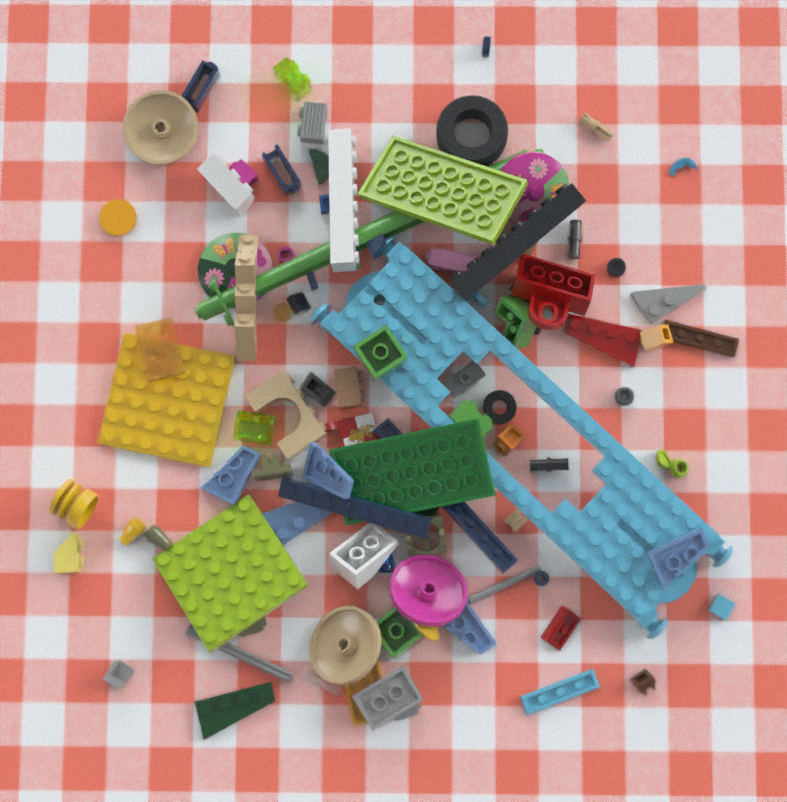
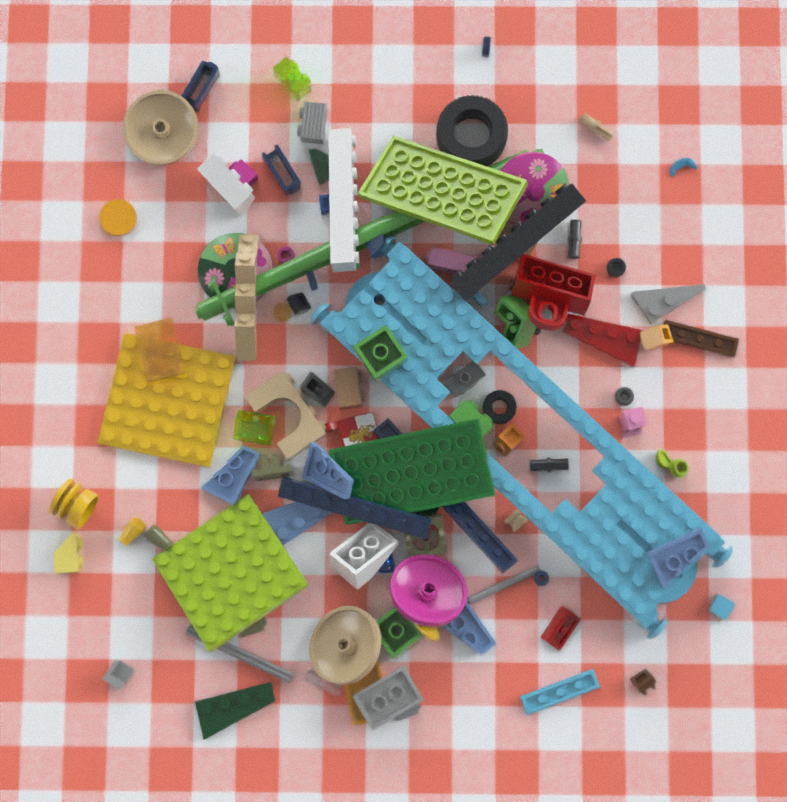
none -> bright pink window [618,406,648,438]

